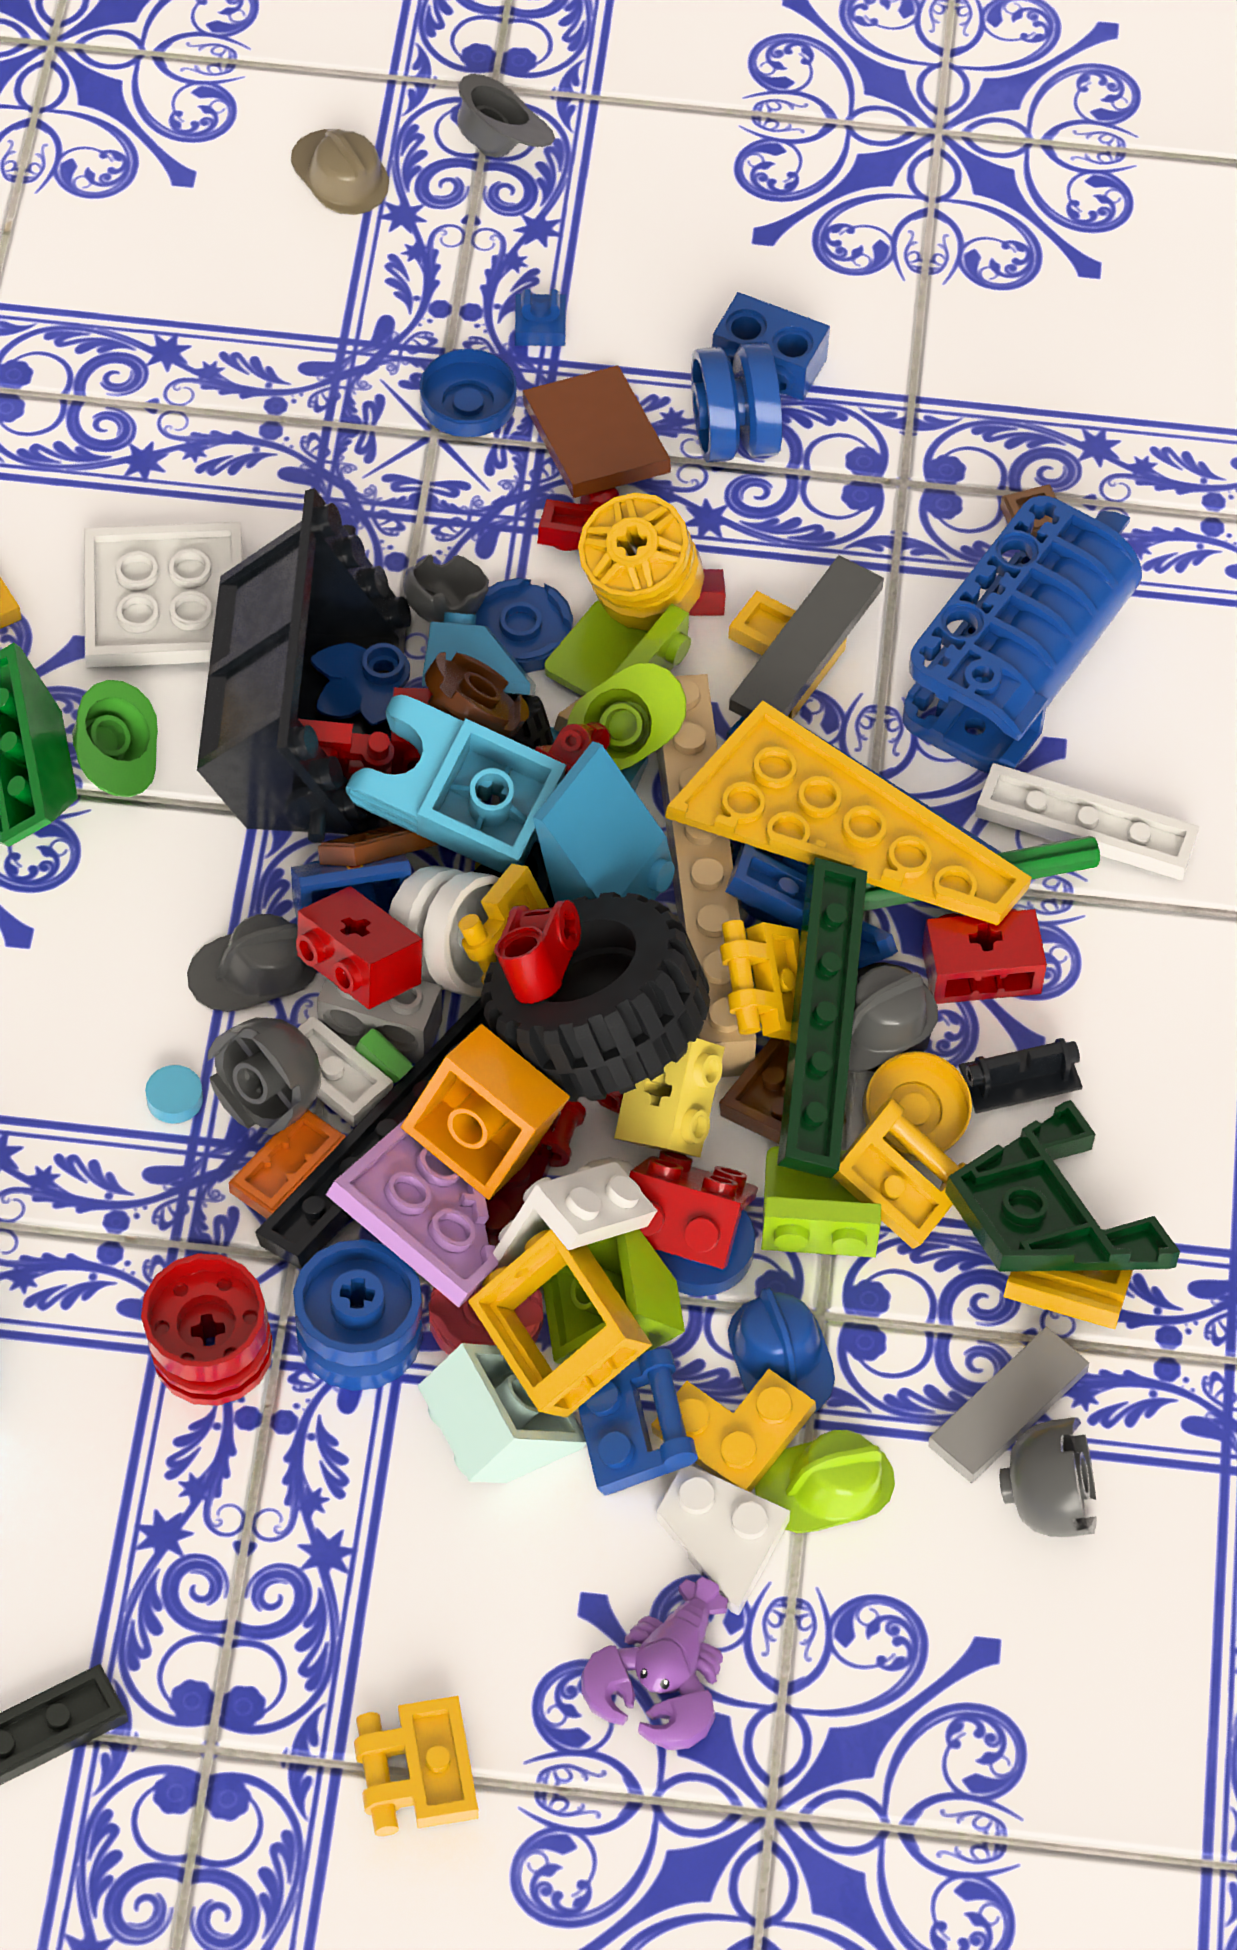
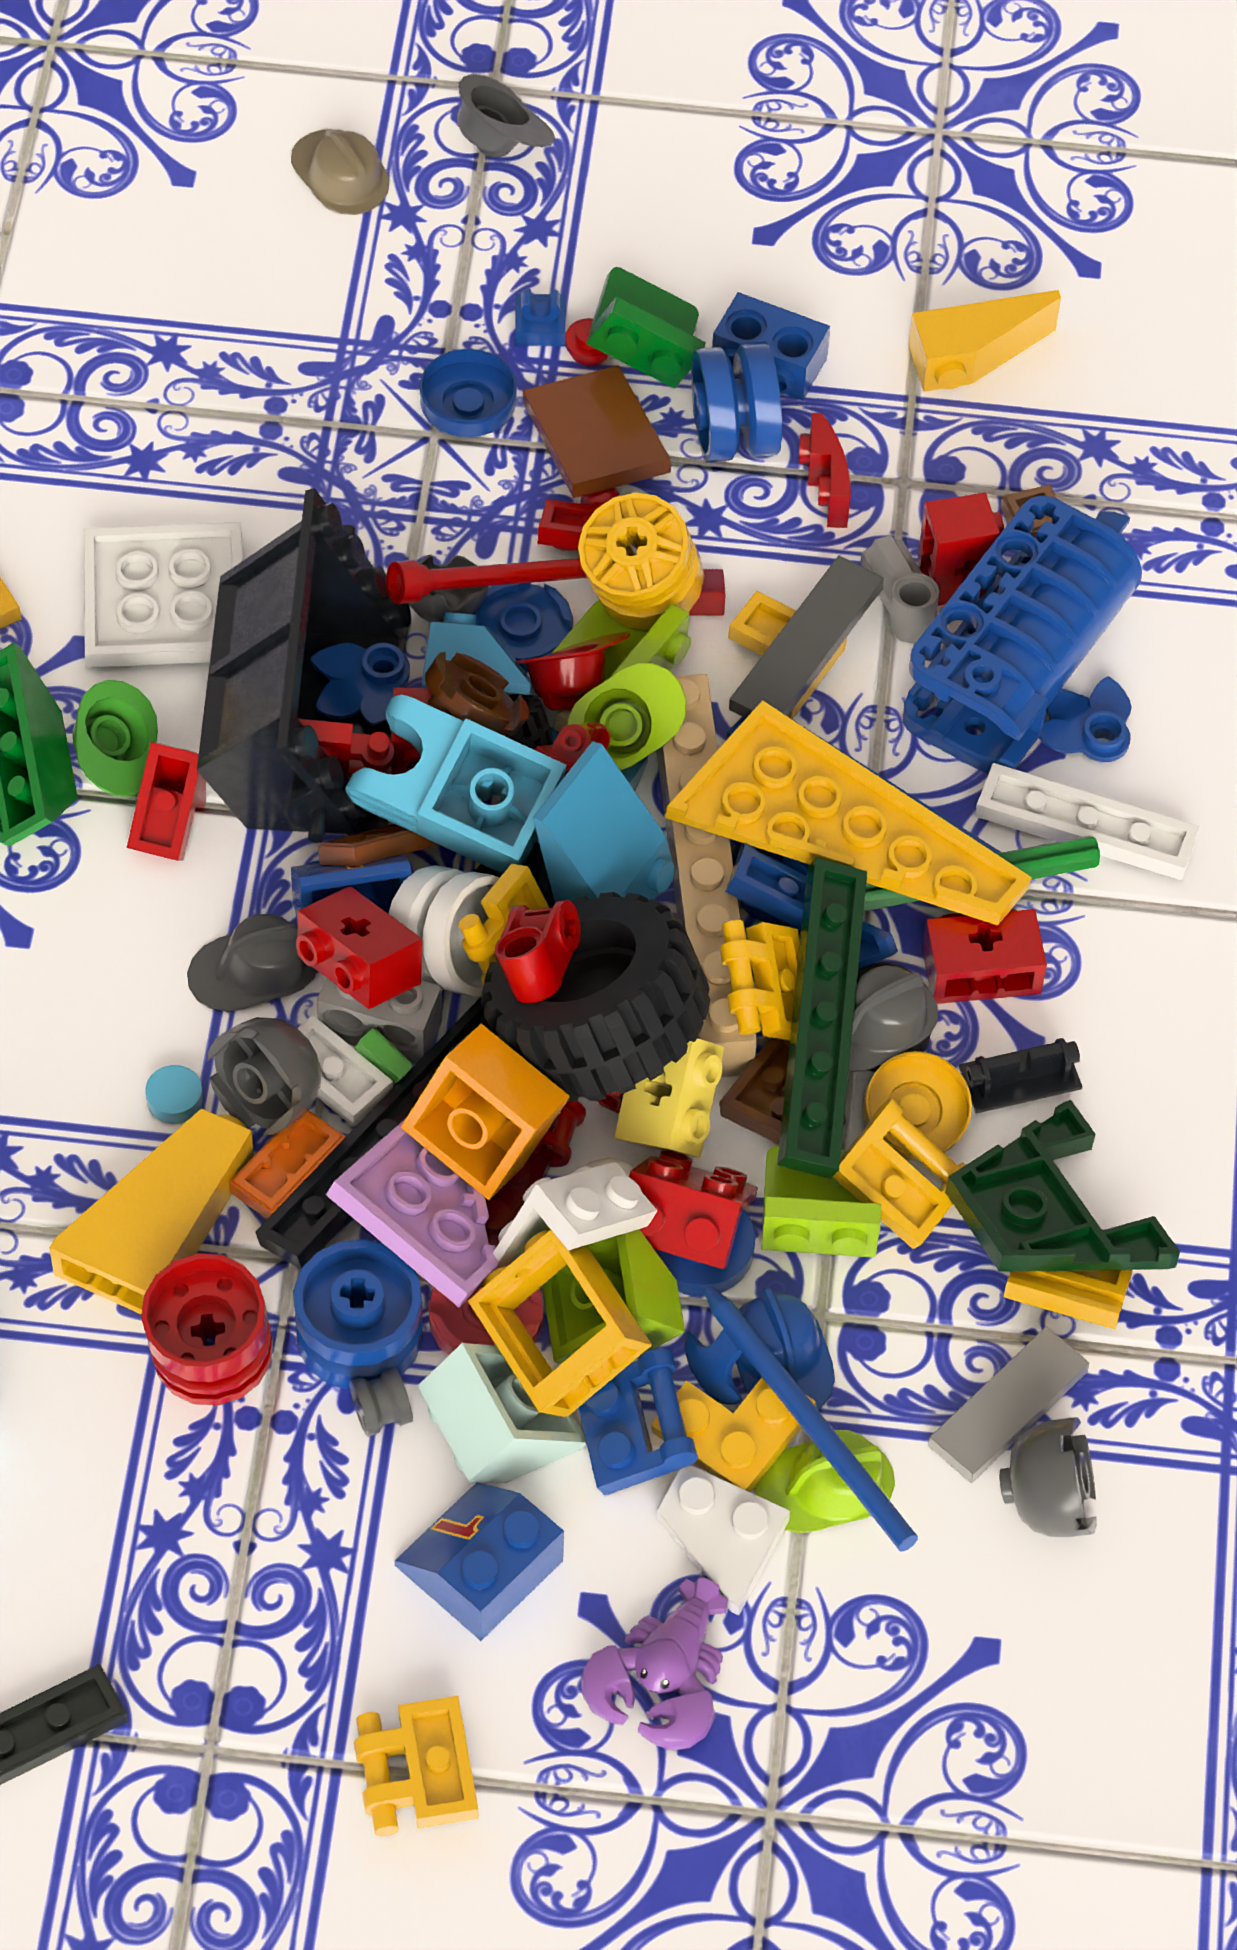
none -> yellow slope [49,1108,254,1314]
none -> red slope [126,742,206,861]
none -> dark grey wheel [349,1367,413,1437]
none -> red piece [386,558,587,604]
none -> blue slope [394,1482,564,1641]
none -> red piece [515,632,630,711]
none -> red plate [565,318,609,366]
none -> green bracket [586,267,706,389]
none -> blue piece [685,1287,918,1552]
none -> red slope [798,413,851,528]
none -> light grey piece [861,535,939,643]
none -> yellow slope [908,290,1061,392]
none -> red brick [917,492,1004,606]
none -> blue plate [1039,676,1132,762]

